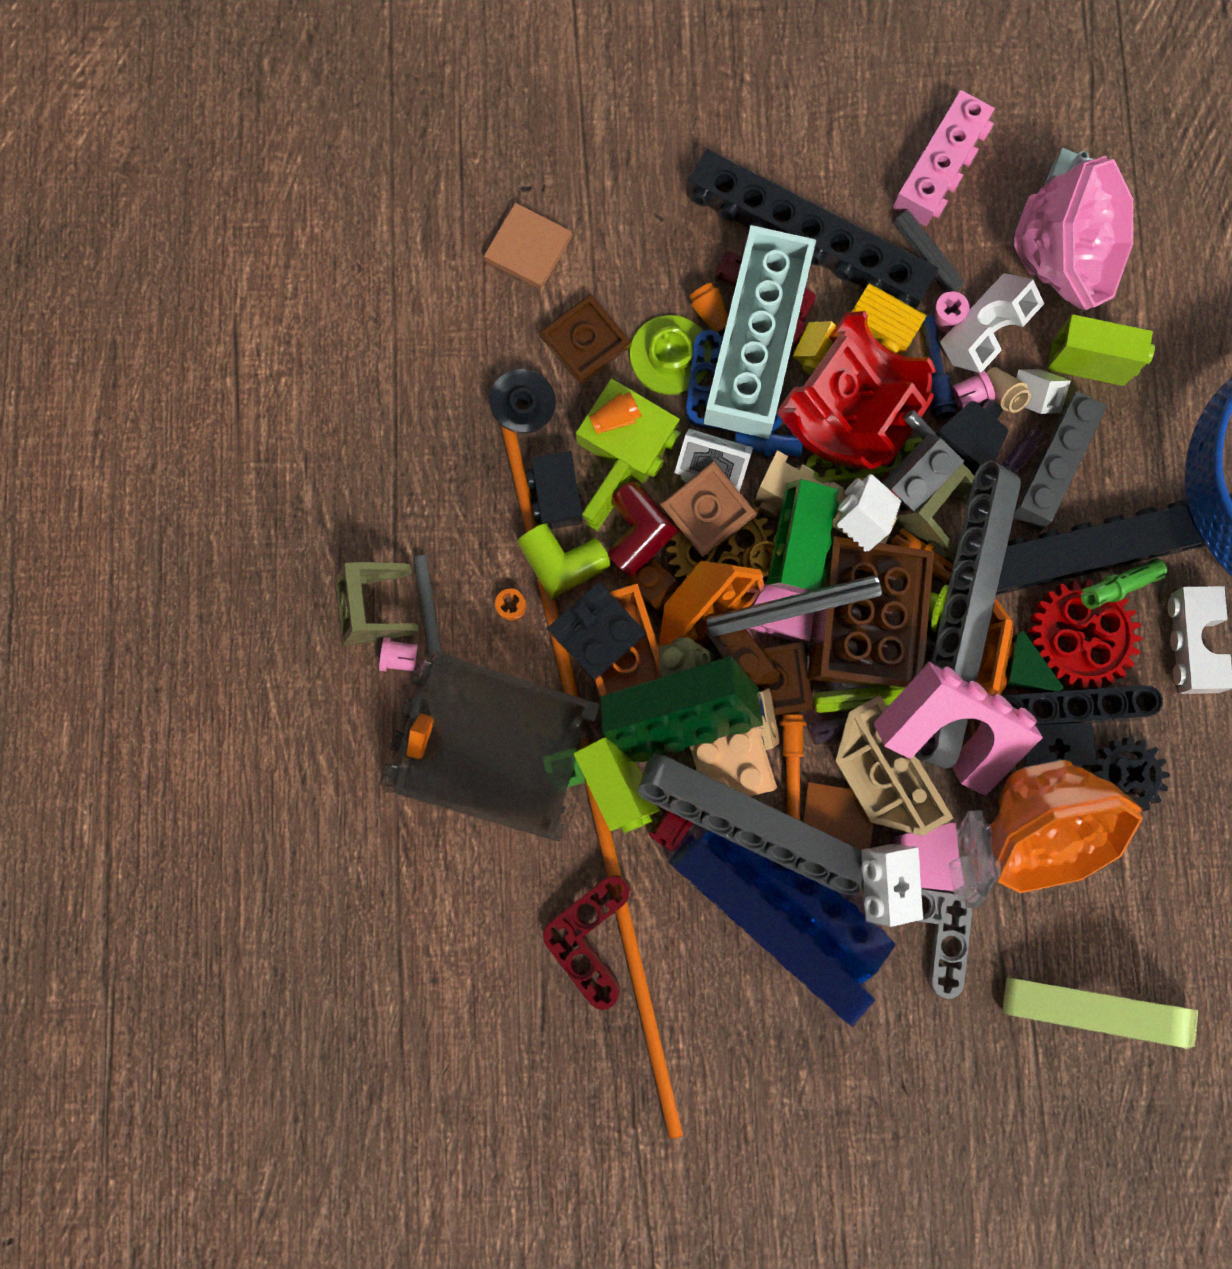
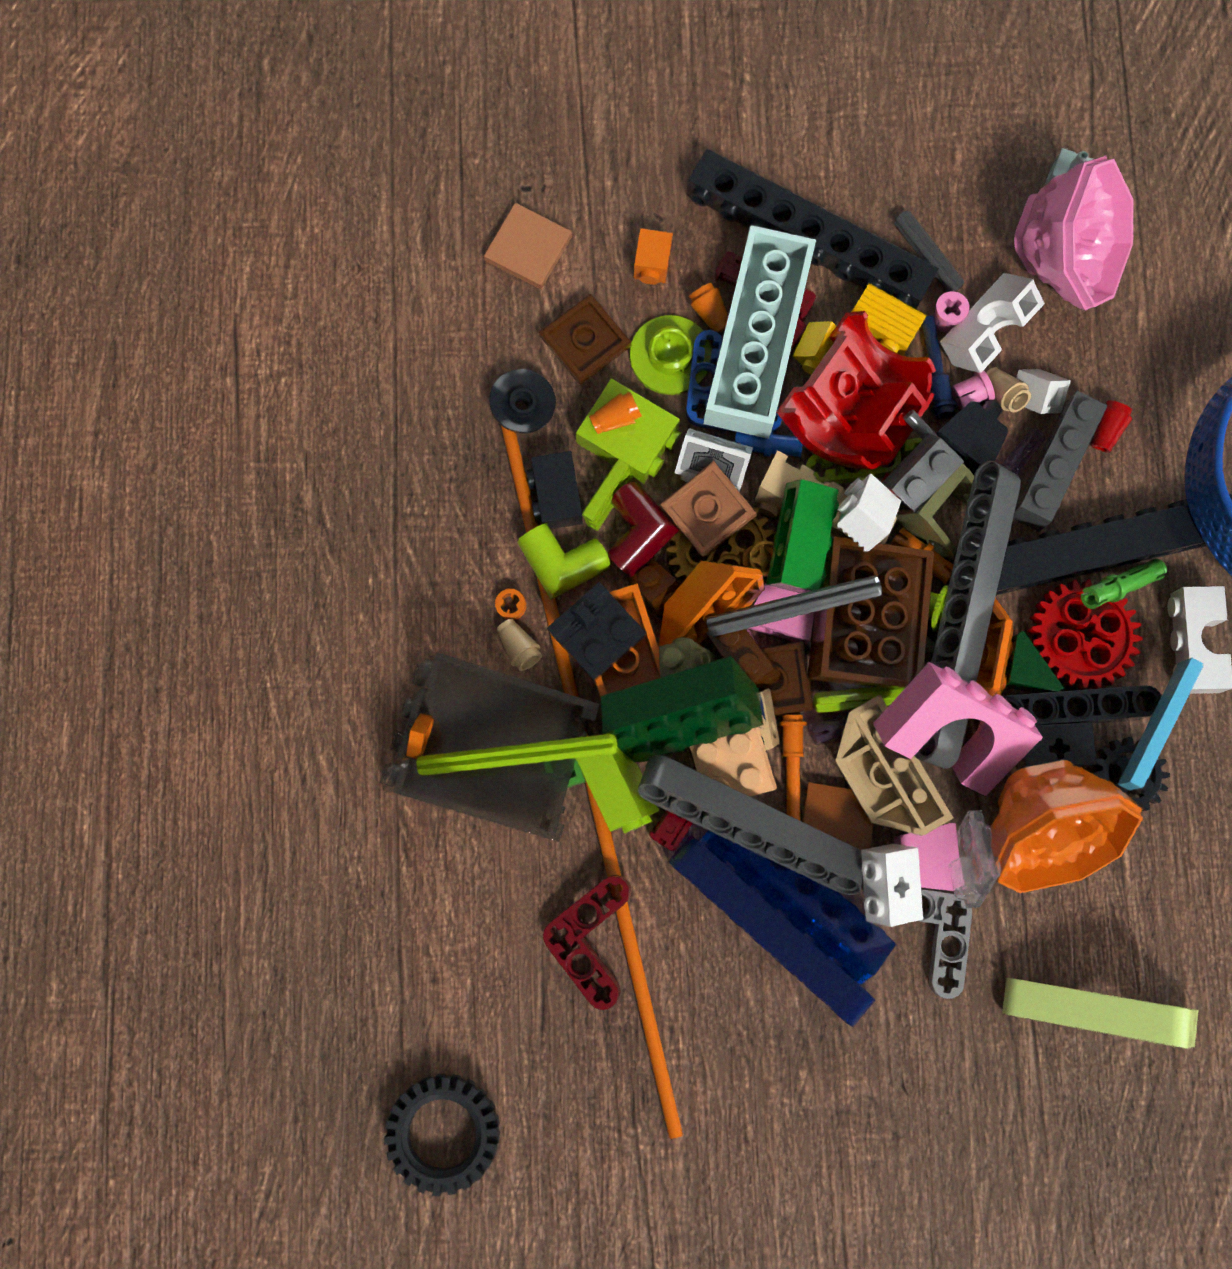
olive hose [335,562,419,646] -> none
bright pink bush [379,637,418,672] -> none
dark grey bar [413,555,442,657] -> none
bright pink brick [893,90,995,227] -> none
lime brick [1046,314,1155,386] -> none
none -> black tyre [384,1074,500,1196]
none -> lime axle [416,734,617,775]
none -> tan cone [497,619,542,671]
none -> orange brick [634,228,673,285]
none -> red cone [1091,400,1133,453]
none -> medium azure tile [1118,658,1203,790]

